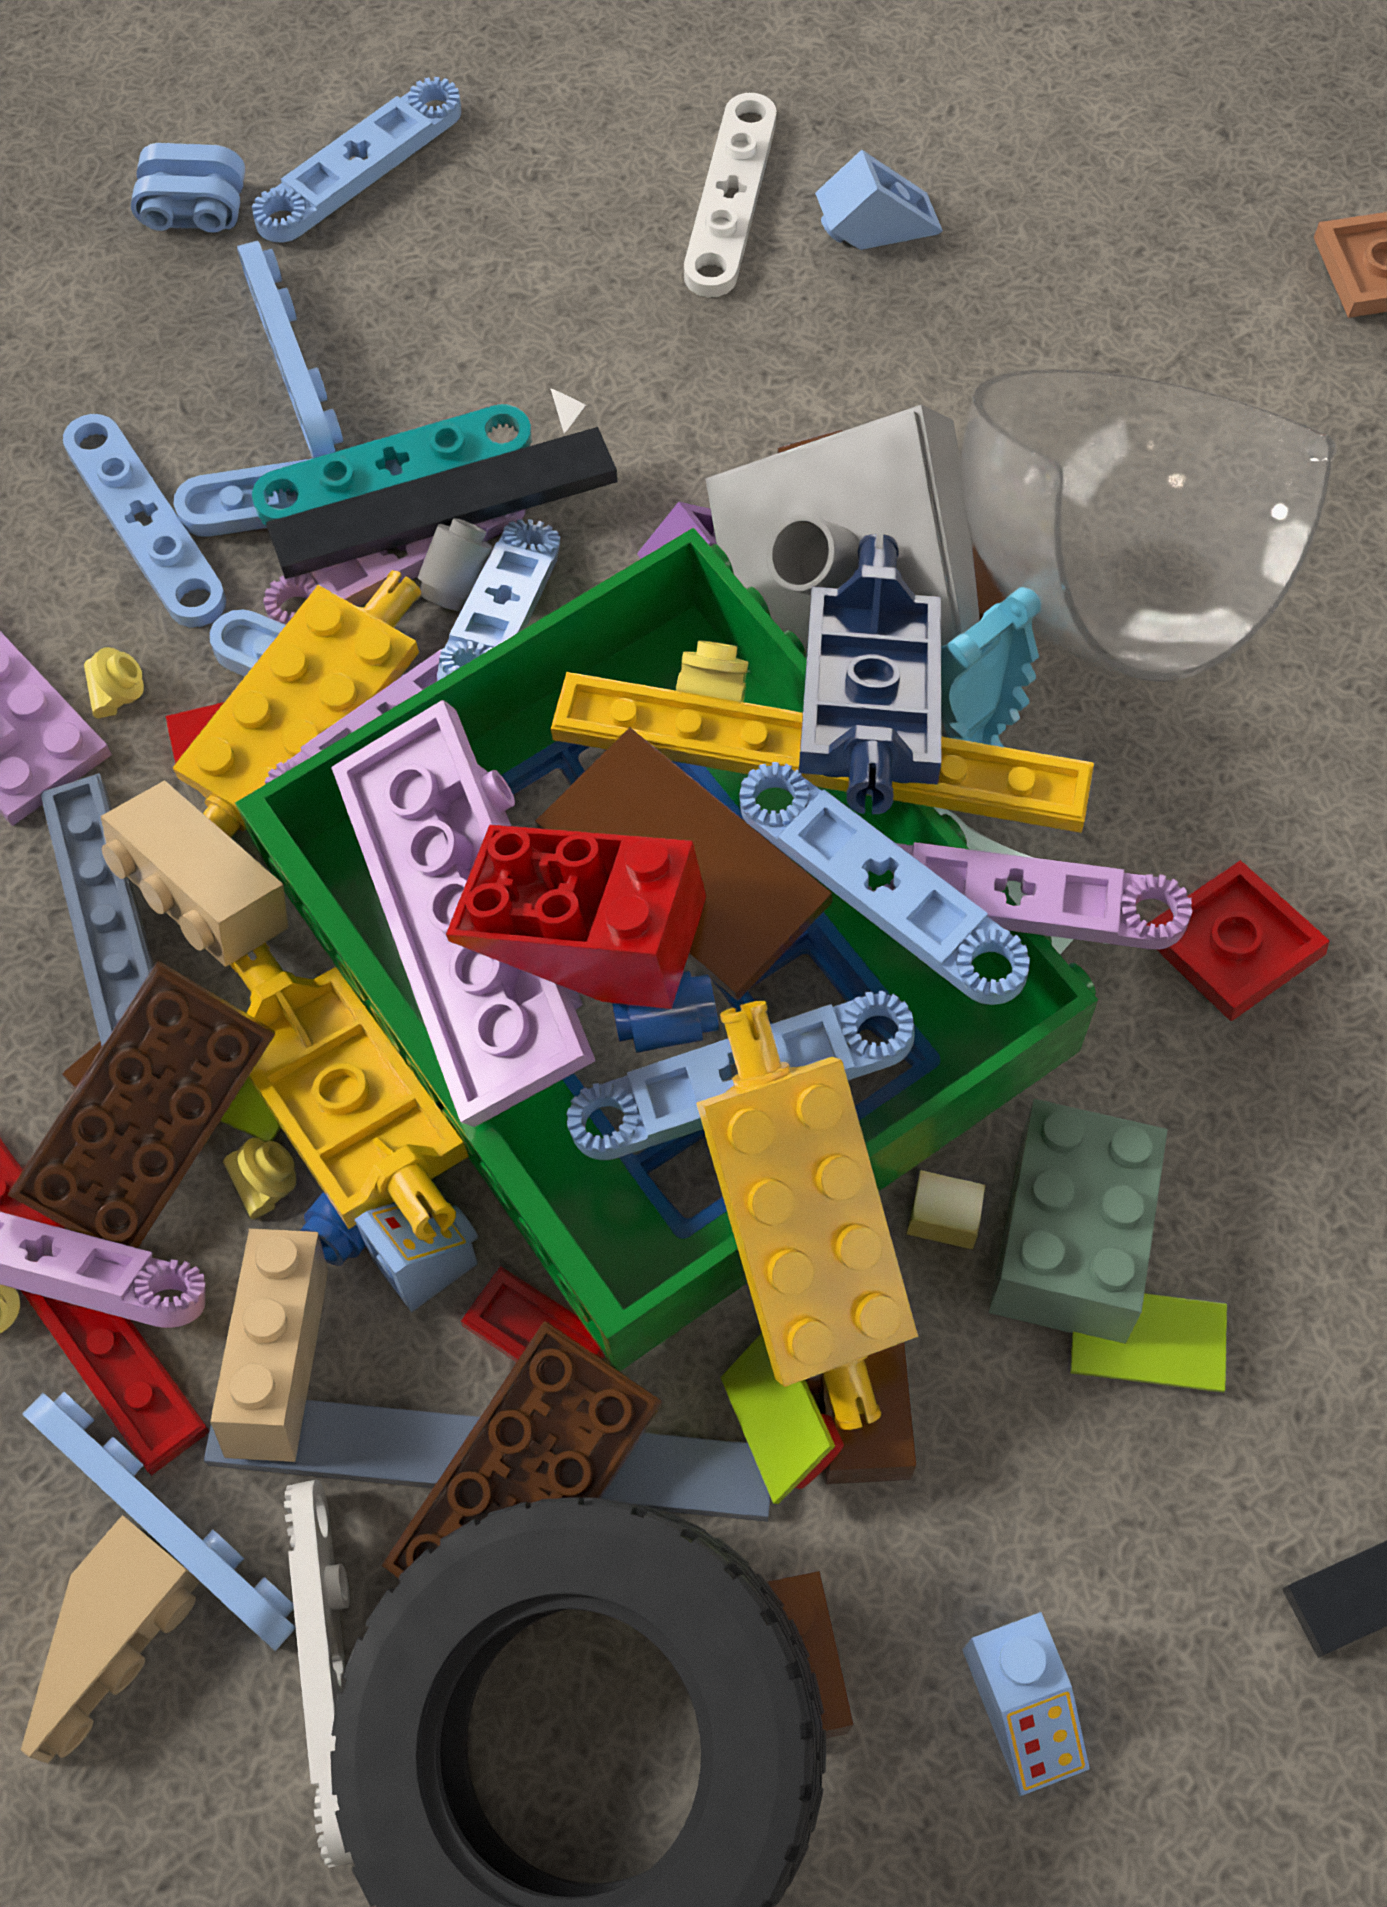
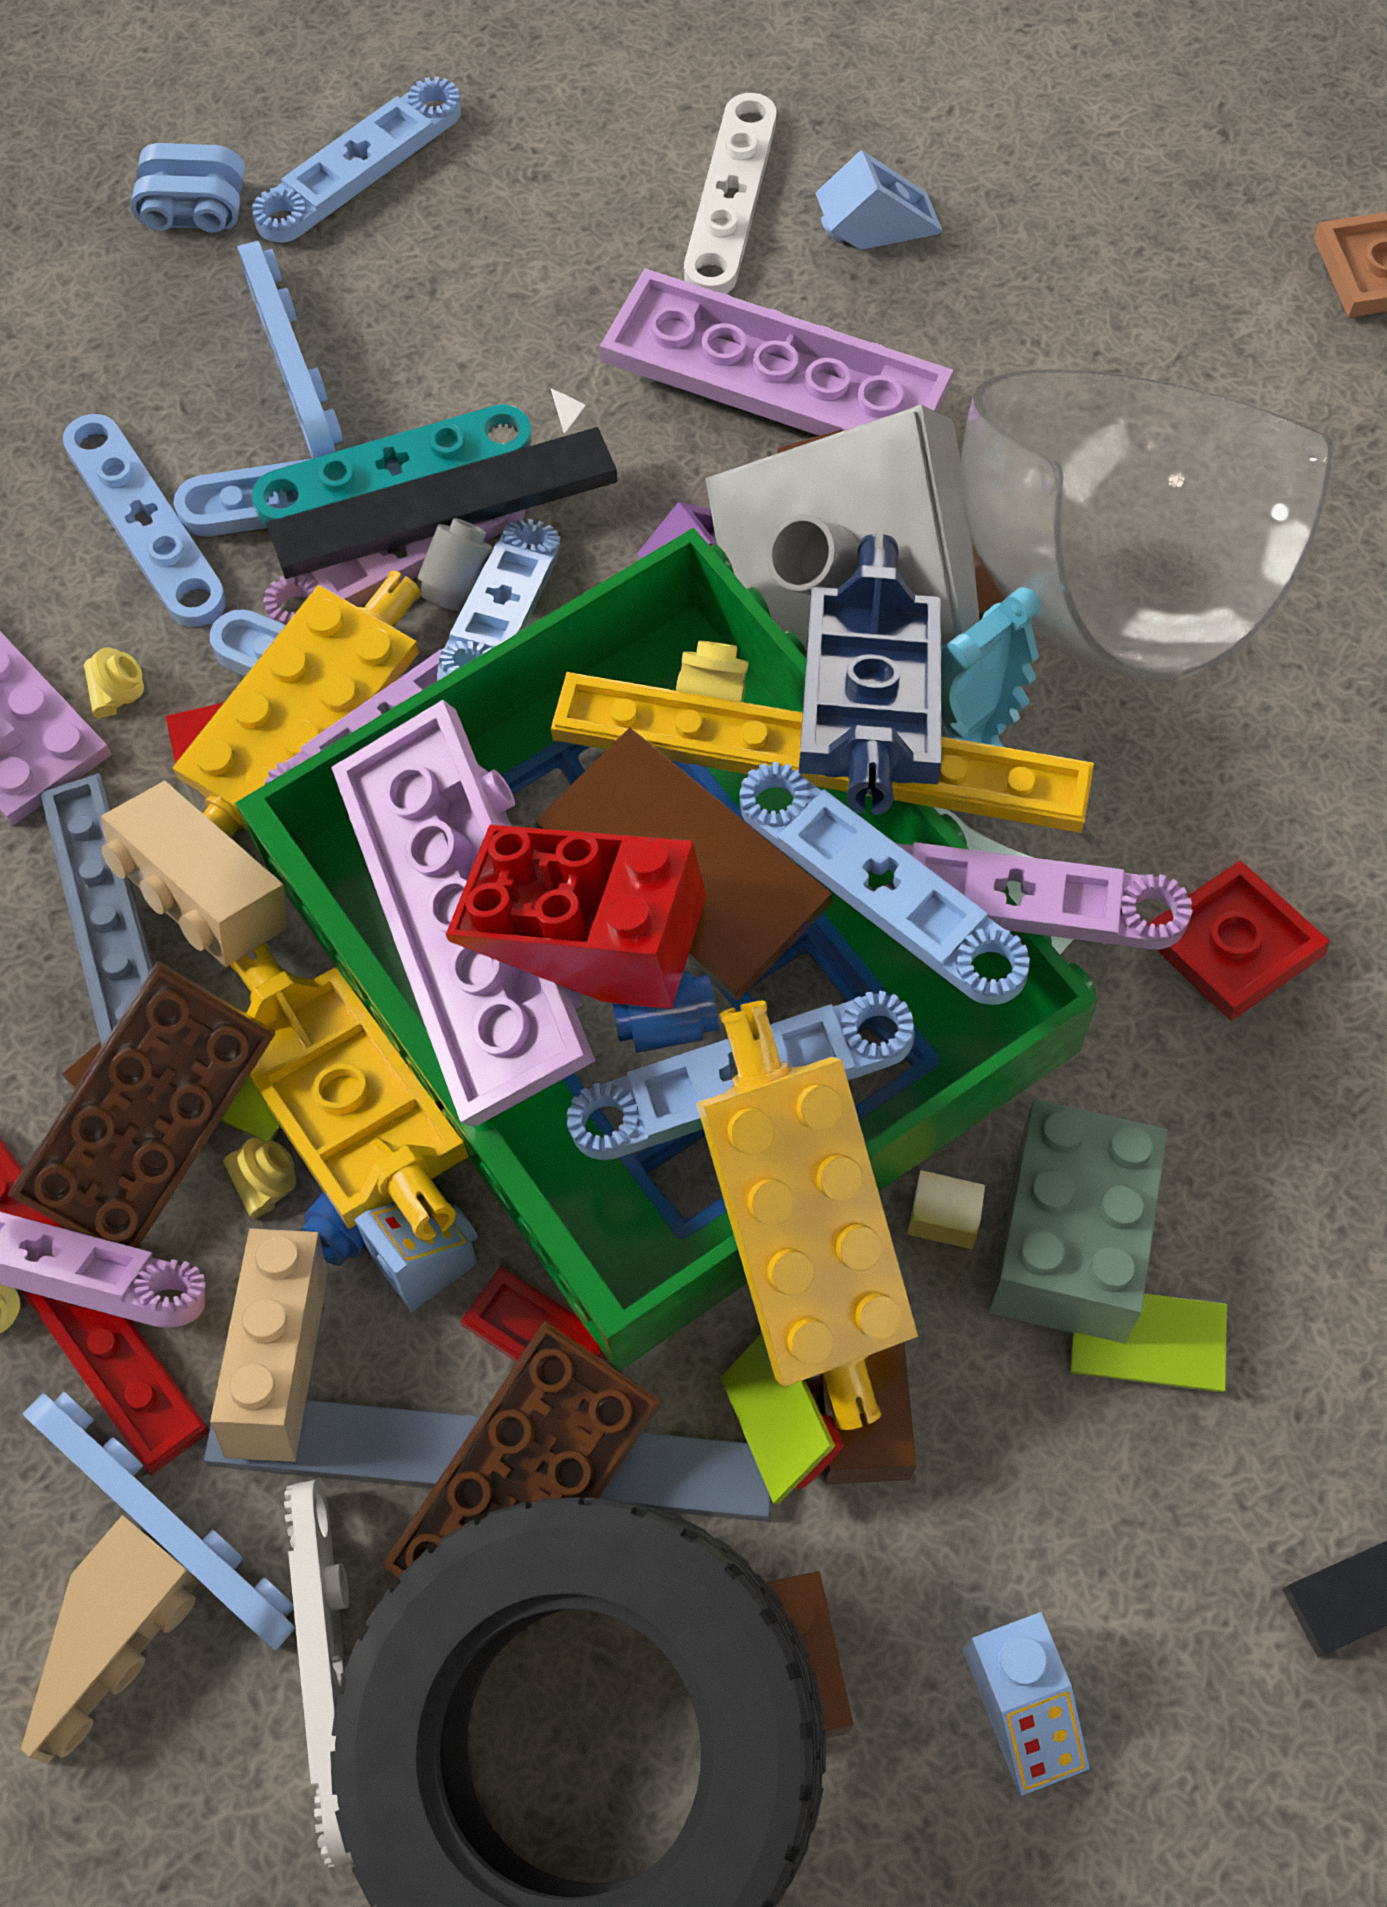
none -> lavender plate [599,268,953,436]

